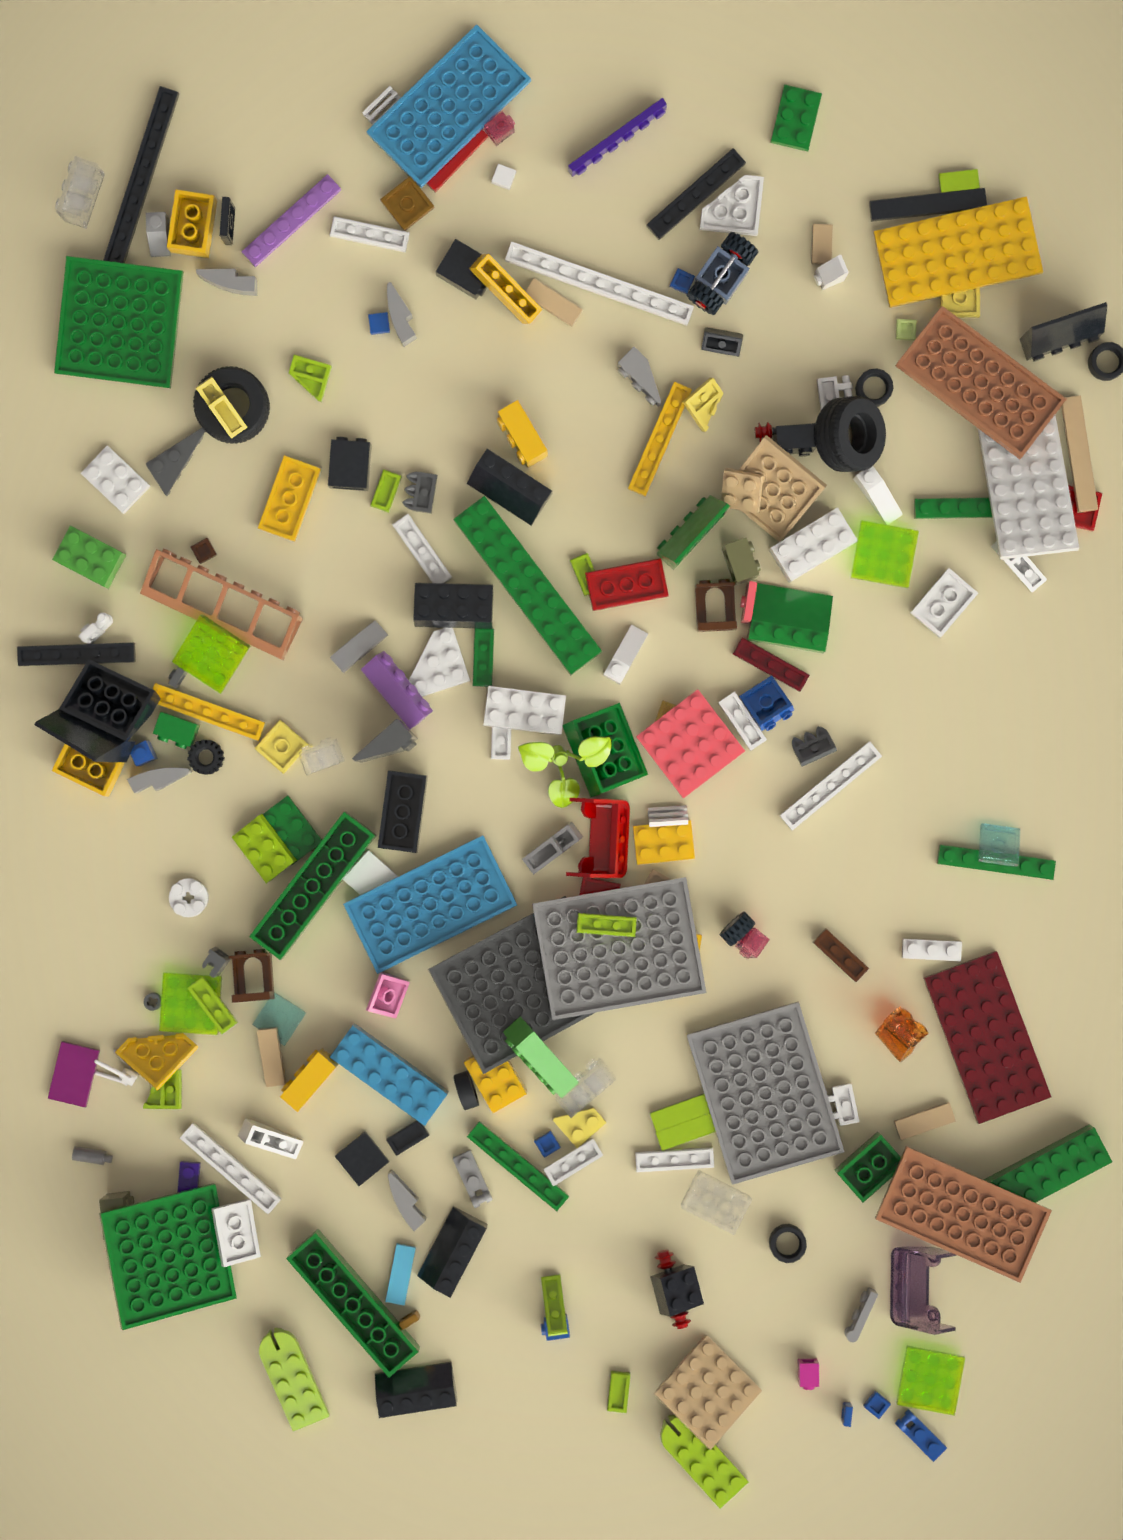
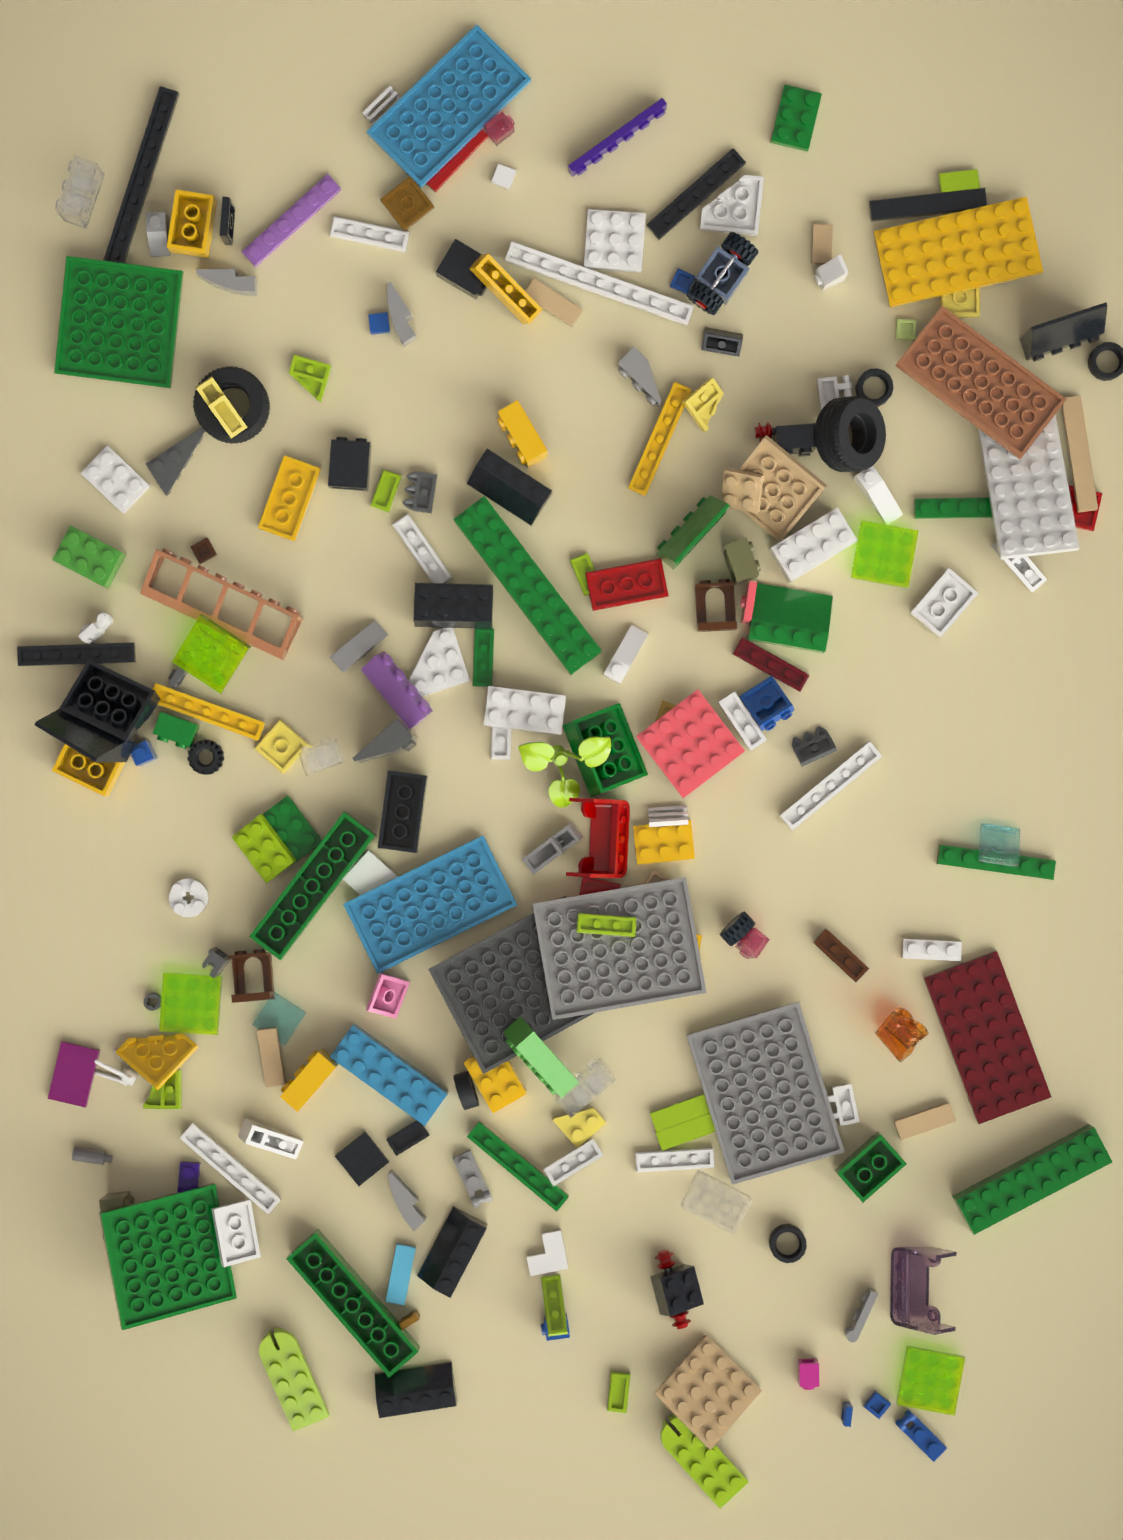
light grey slope [127,768,192,793] -> none
lime tile [187,976,238,1034] -> none
blue tile [534,1130,561,1158] -> none
nougat plate [875,1146,1052,1283] -> none
none -> white tile [527,1229,569,1276]
none -> white plate [584,209,646,273]

